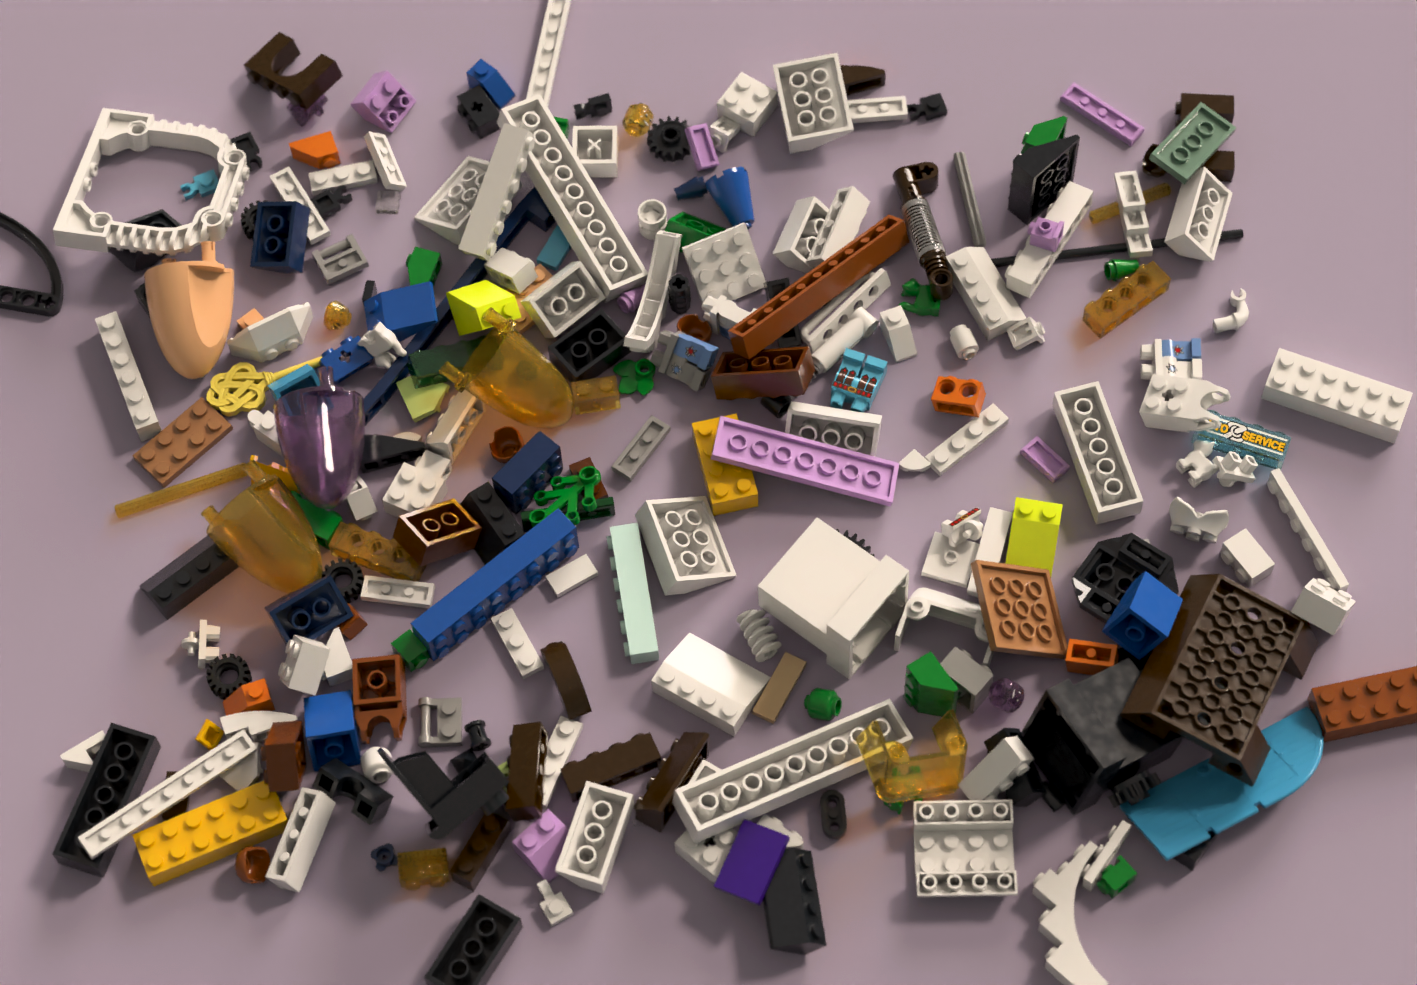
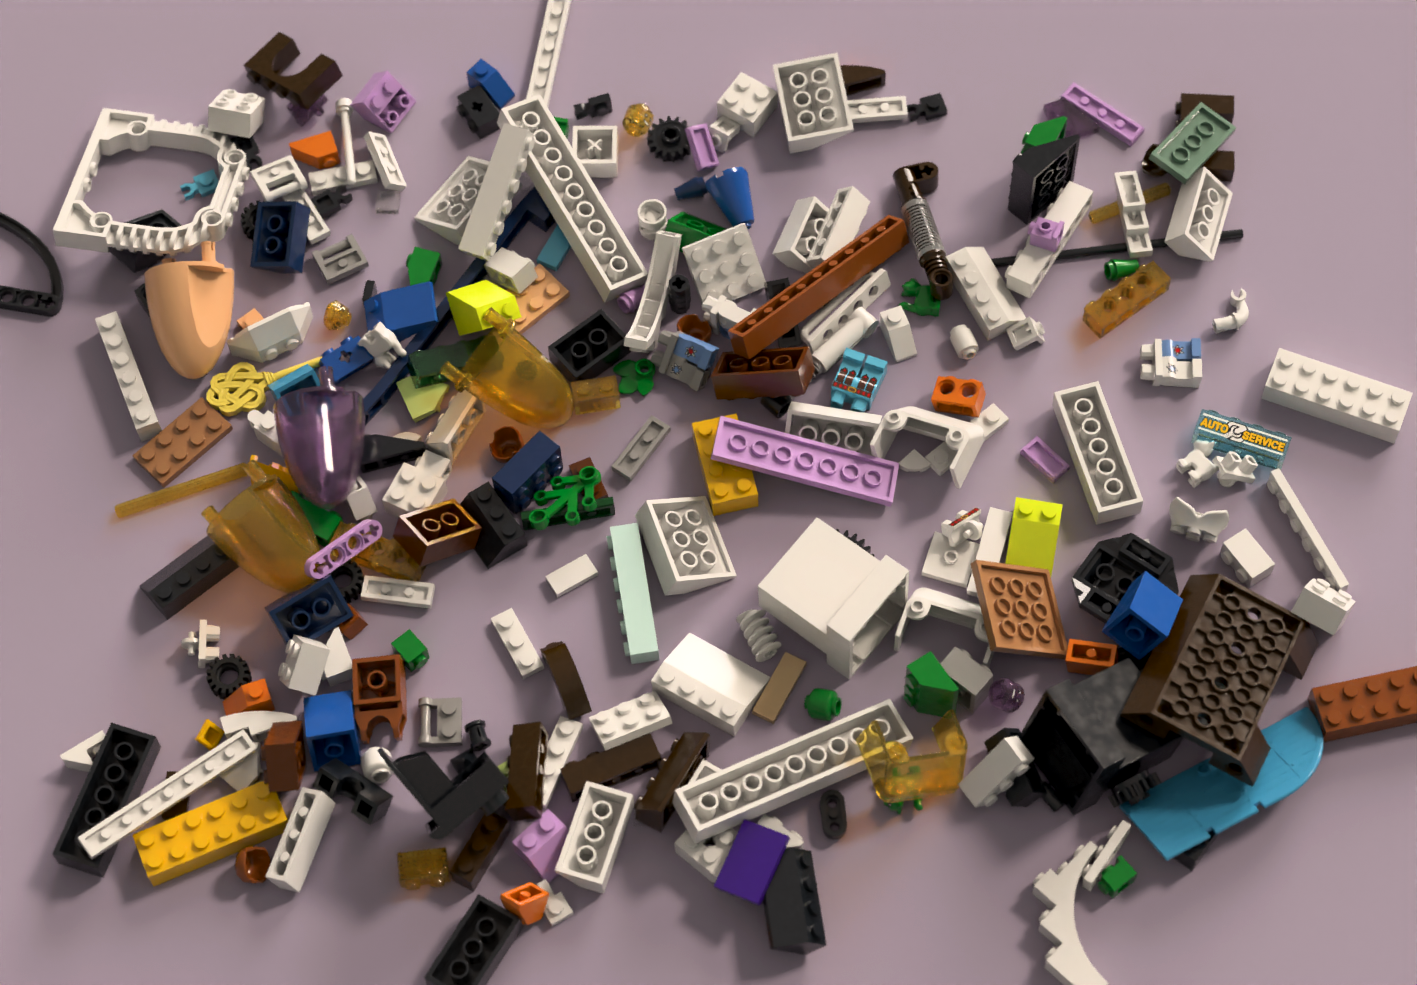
dark blue plate [371,843,399,871] -> none
blue brick [411,508,579,662] -> none
white brick [520,261,606,338] -> none
white slope [913,800,1018,897] -> none
light grey axle [953,151,986,247] -> none
white brick [1139,374,1231,433] -> none
none -> white brick [208,89,265,138]
none -> white plate [250,155,308,202]
none -> lavender beam [304,519,382,579]
none -> white piece [335,98,356,186]
none -> orange slope [500,882,550,925]
none -> white plate [589,691,673,751]
none -> white windscreen [869,406,985,489]
none -> clear purple wing [1043,98,1100,138]

